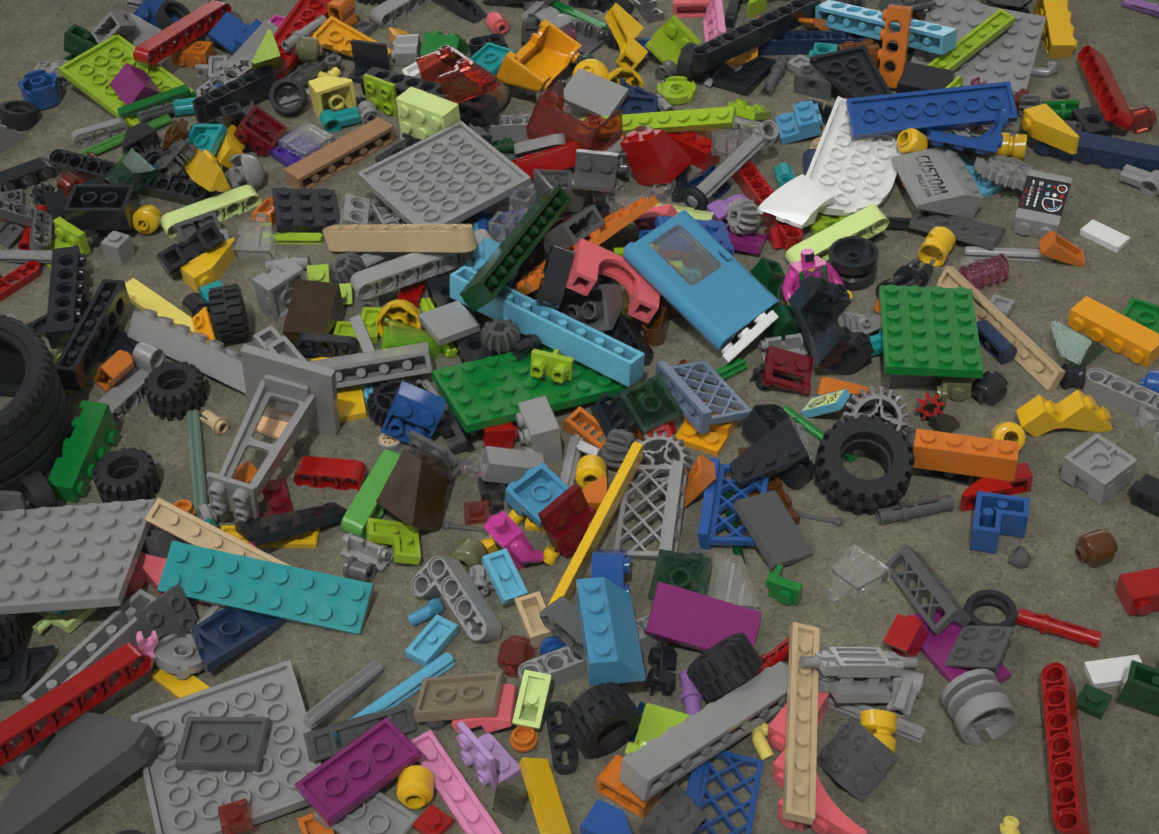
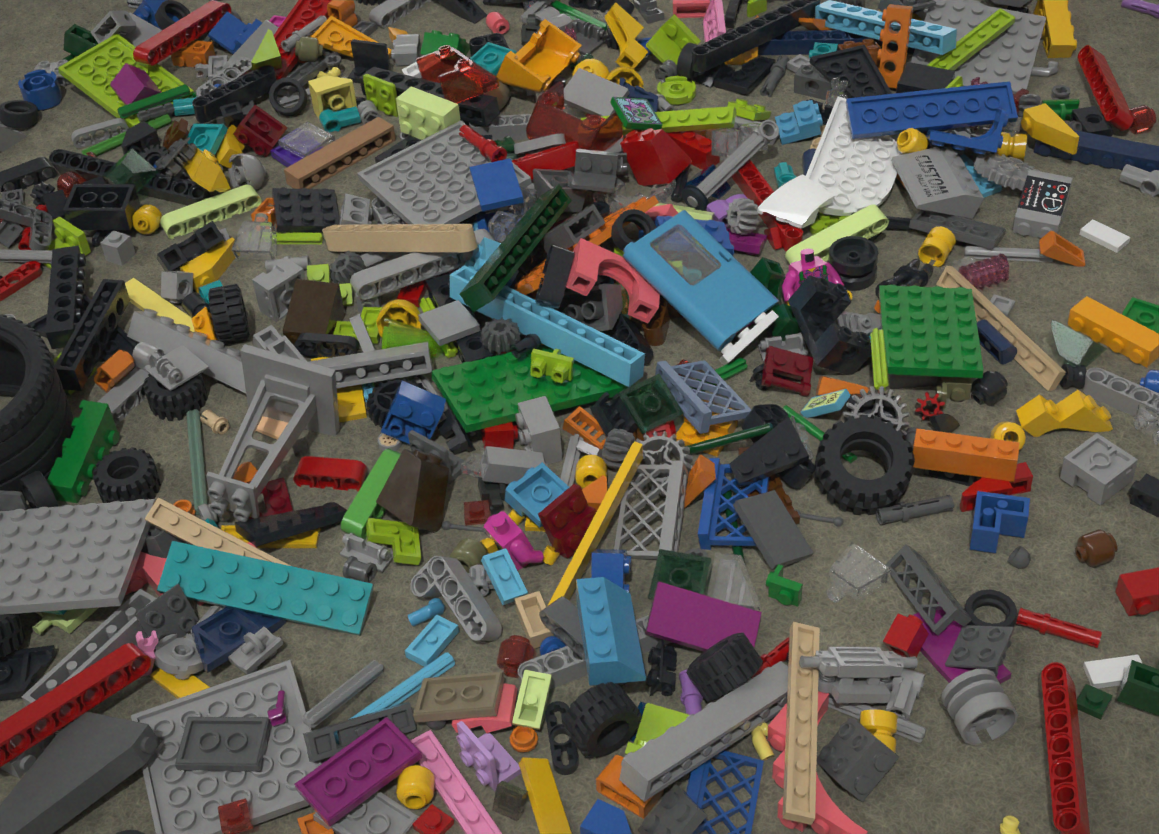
dark grey brick [173,210,222,243] -> none
none -> light grey hinge [144,345,209,391]
none -> light grey brick [161,271,193,303]
none -> light grey hips [228,627,283,675]
none -> magenta hand [267,690,287,727]
none -> red pin [459,125,507,162]
none -> blue tile [470,158,524,211]
none -> tile [610,97,663,130]
none -> black tyre [611,209,656,251]
none -> dark green bar [684,423,773,455]
none -> clear plate [824,77,848,107]
none -> lime axle [870,328,889,391]

